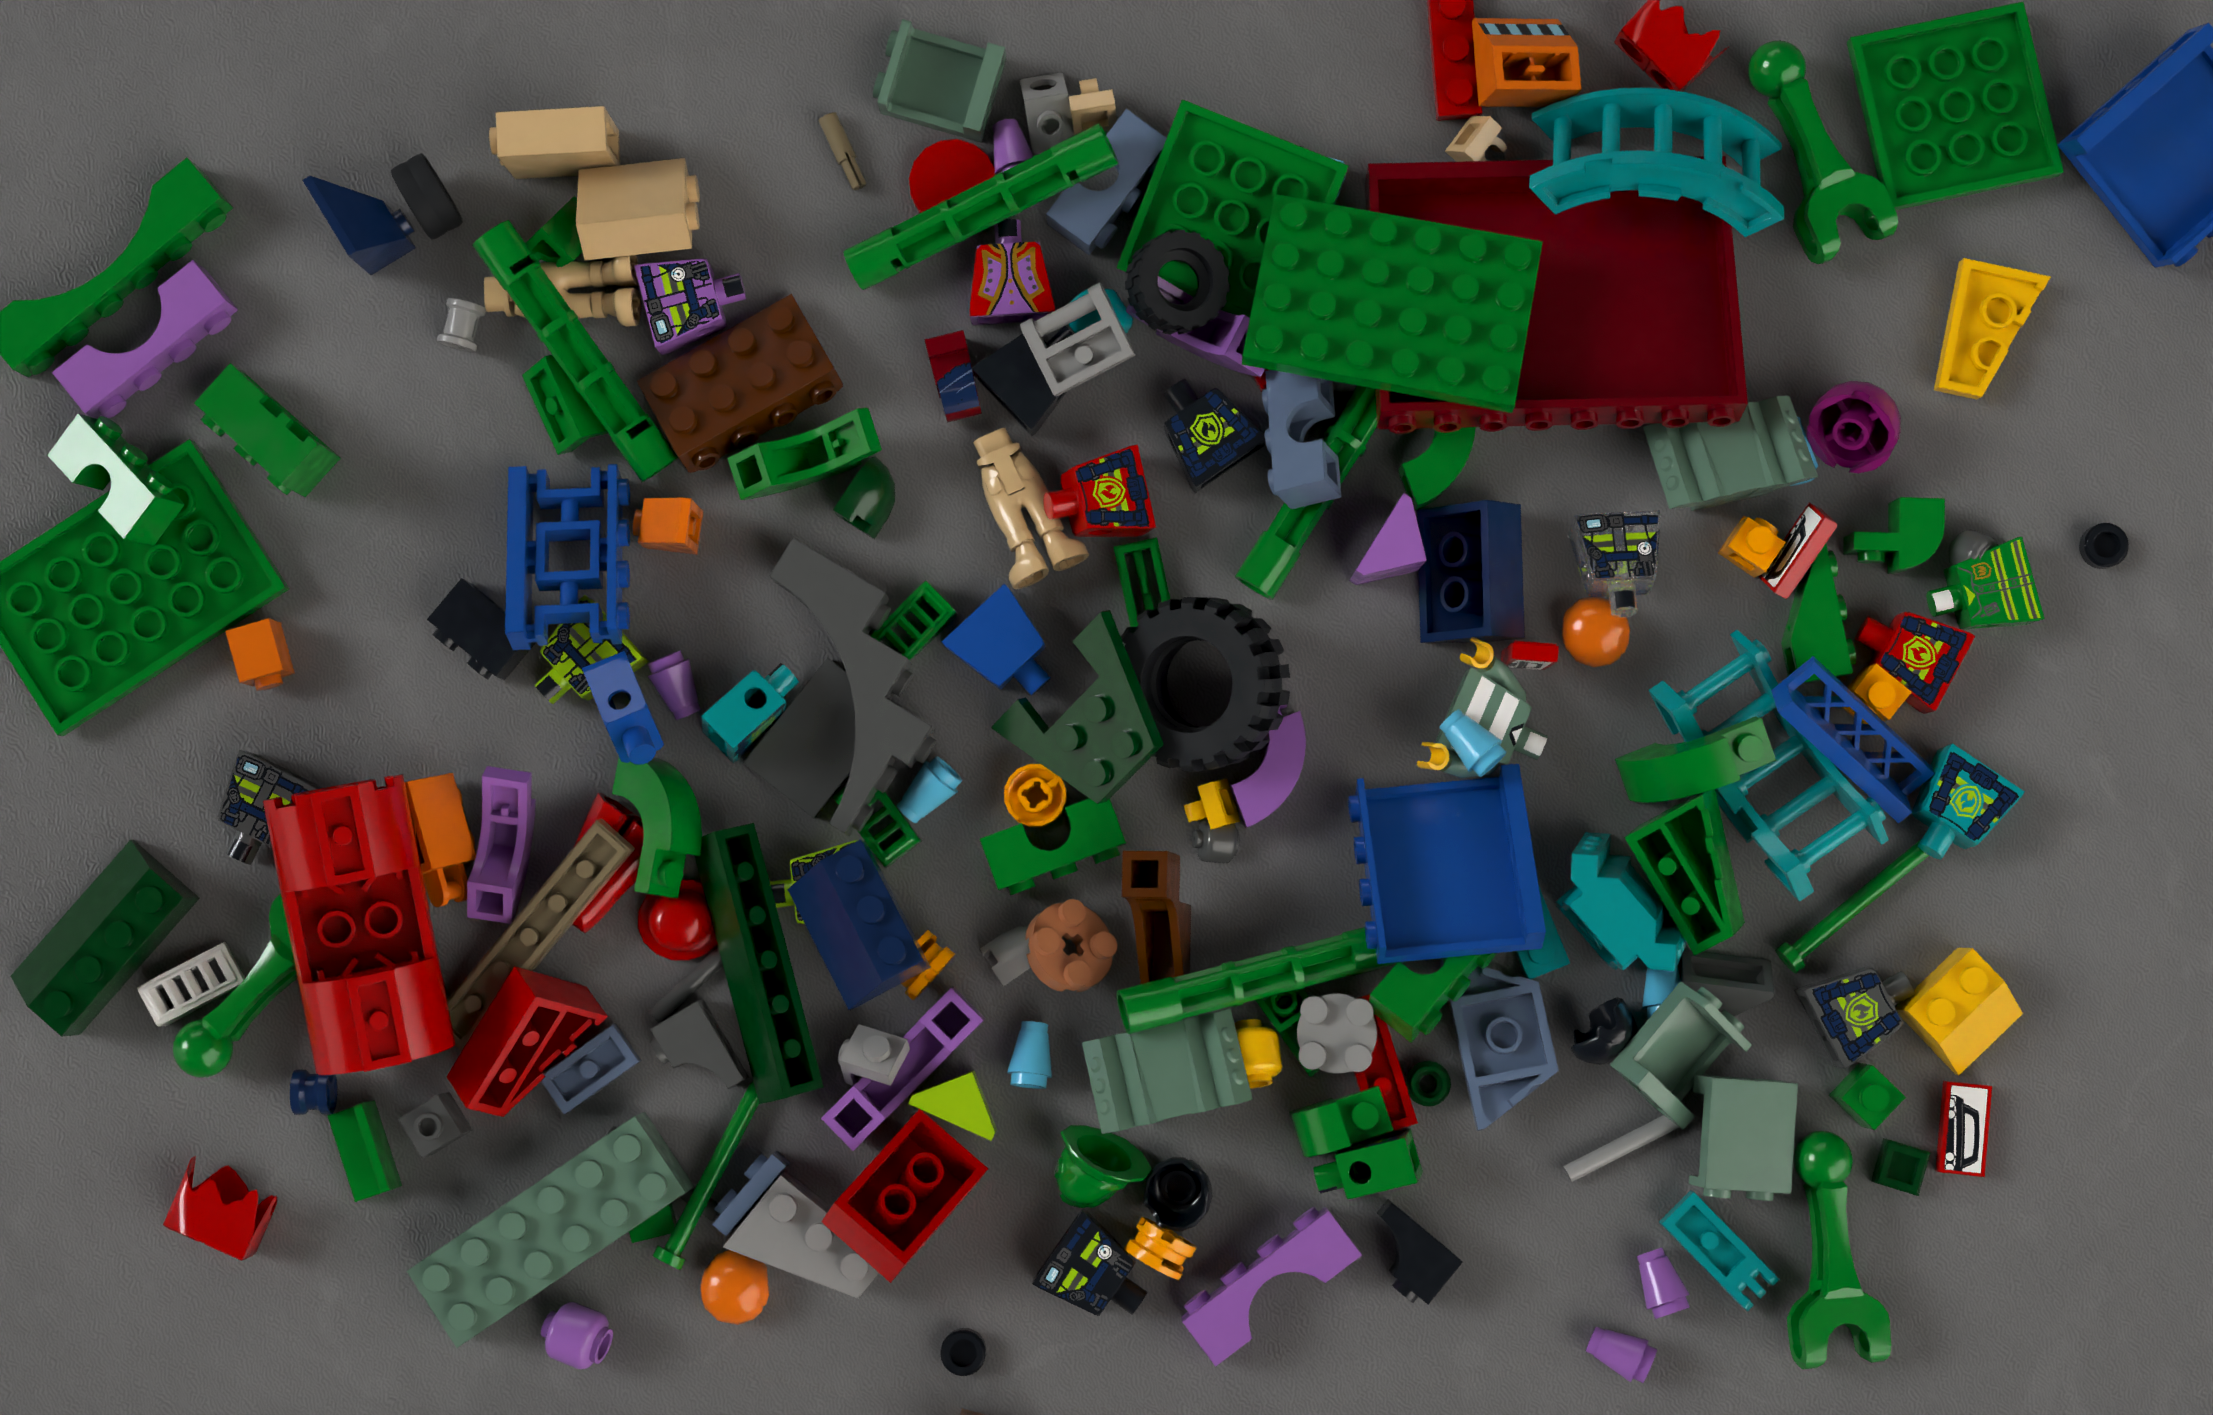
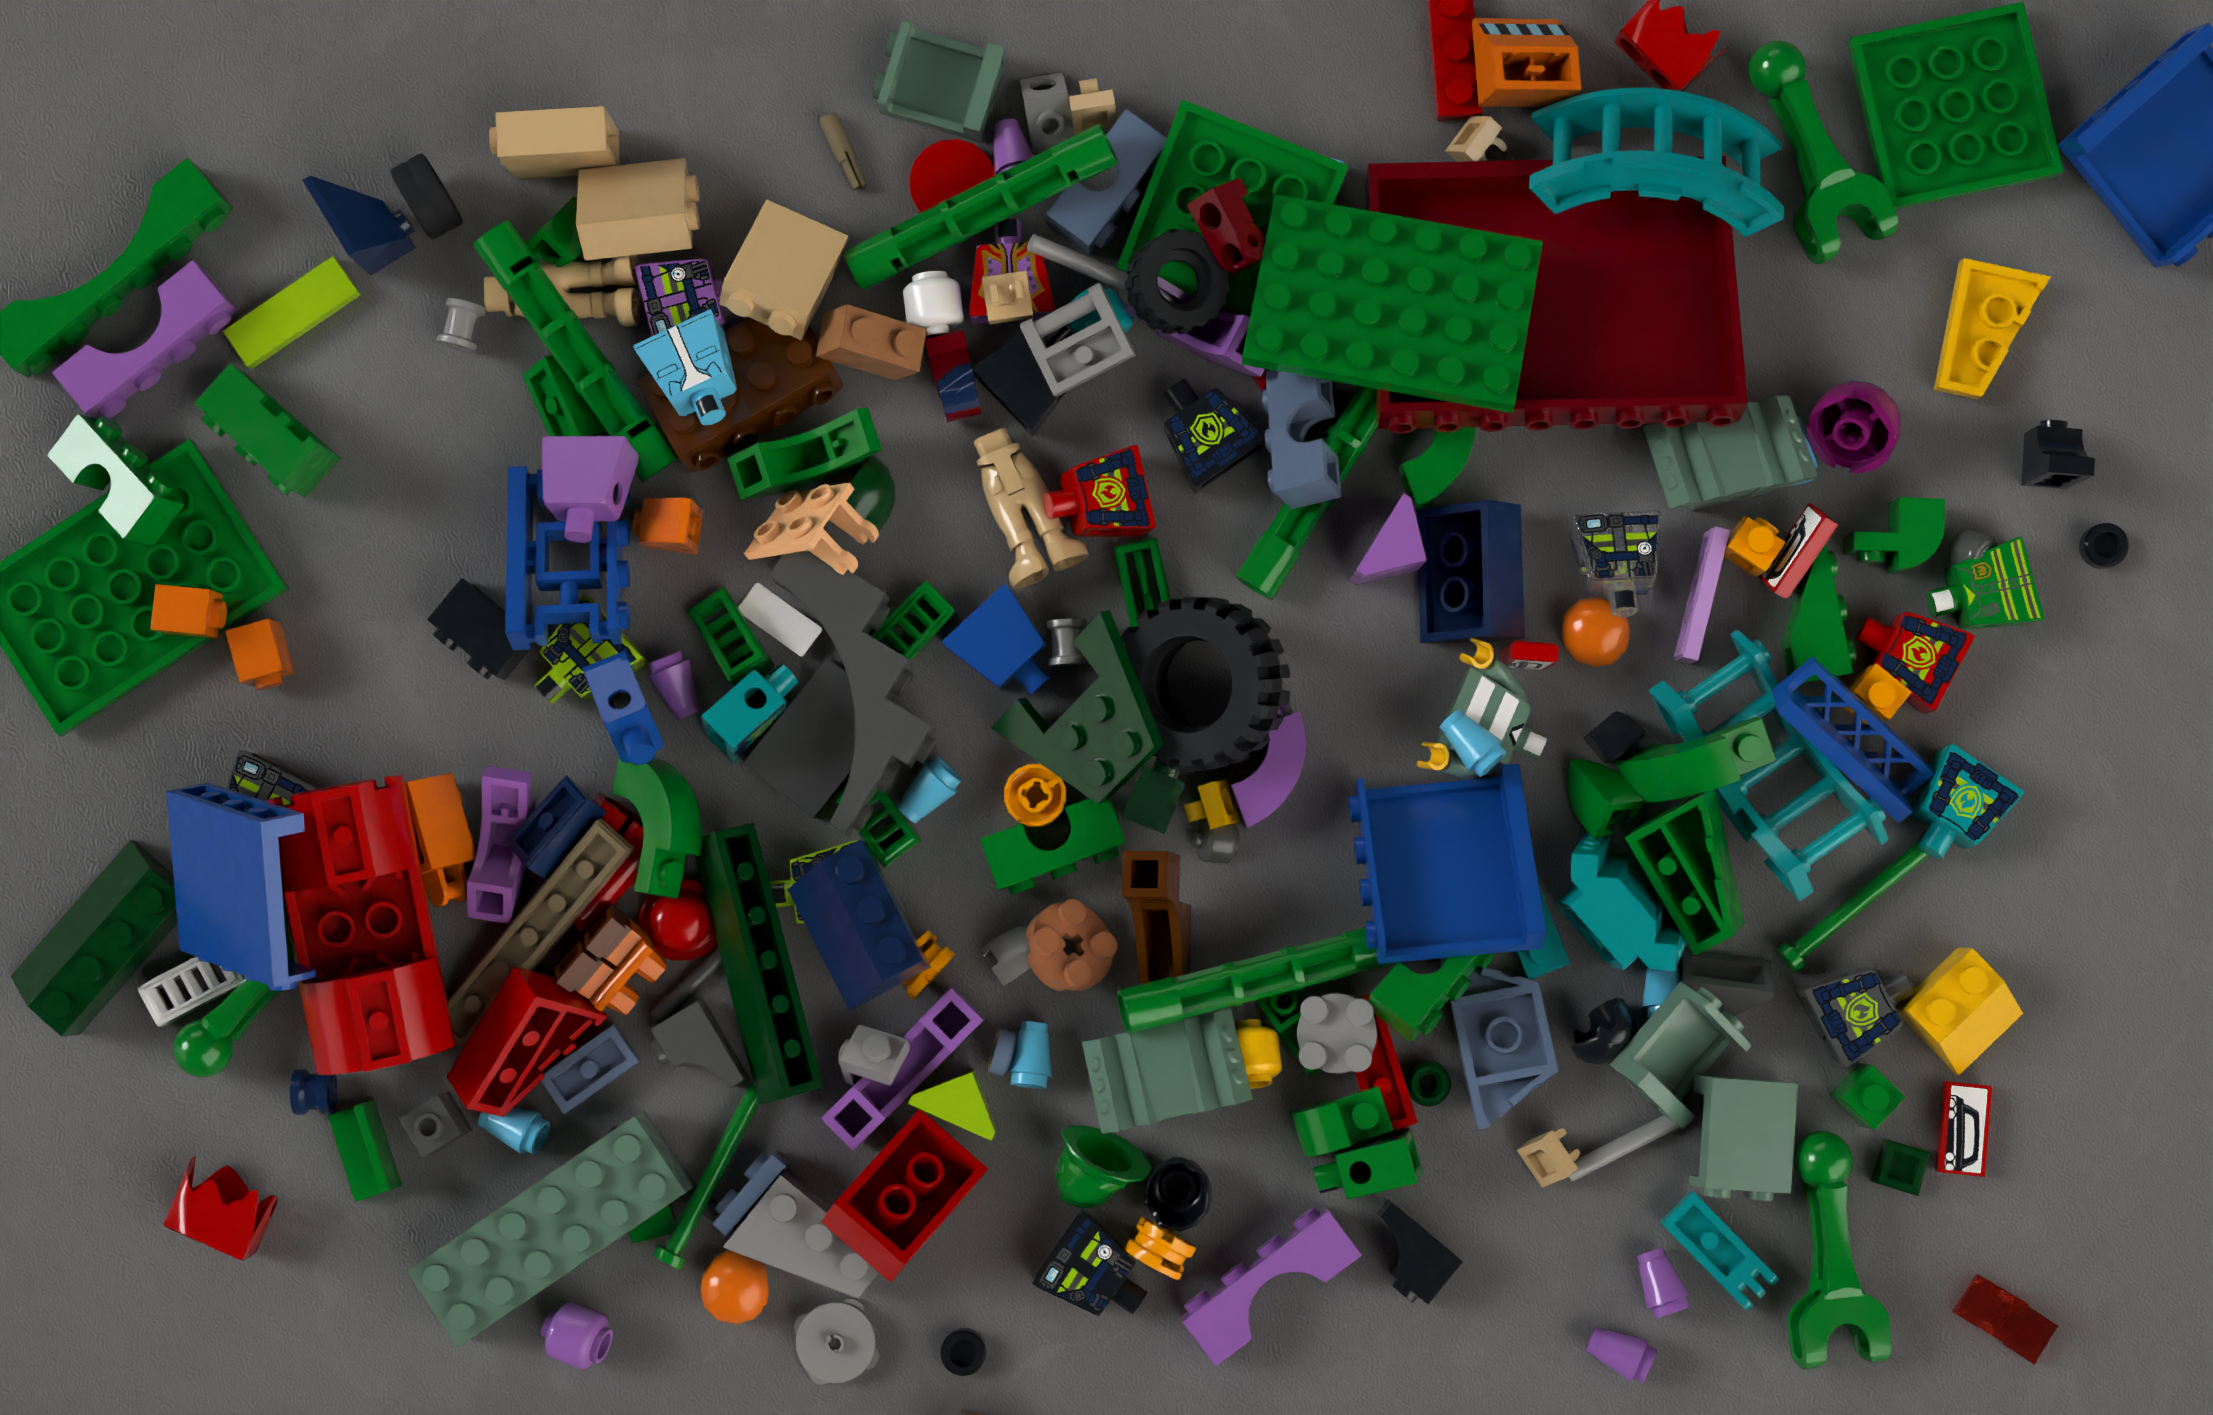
none -> orange brick [150,584,227,639]
none -> blue panel [166,783,316,991]
none -> lime tile [223,256,361,370]
none -> medium azure cone [478,1107,550,1155]
none -> dark blue slope [506,775,606,879]
none -> medium lavender torso [542,436,639,543]
none -> hips [555,902,667,1015]
none -> medium azure torso [633,309,737,425]
none -> green slope [687,586,775,686]
none -> tan brick [719,199,848,340]
none -> white sticker [738,583,822,657]
none -> light nougat plate [744,482,879,575]
none -> light grey piece [794,1298,879,1385]
none -> medium nougat brick [816,304,927,381]
none -> white head [903,271,964,339]
none -> tan tile [982,271,1034,325]
none -> sand blue tile [987,1028,1016,1076]
none -> light grey bar [1027,234,1128,292]
none -> light grey bush [1046,619,1088,667]
none -> clear green slope [1122,761,1185,834]
none -> dark red leg [1187,178,1266,274]
none -> tan tile [1517,1128,1580,1188]
none -> green brick [1567,759,1645,839]
none -> black slope [1583,711,1645,763]
none -> lavender tile [1674,526,1730,664]
none -> clear red slope [1952,1274,2058,1364]
none -> black arch [2021,420,2095,489]

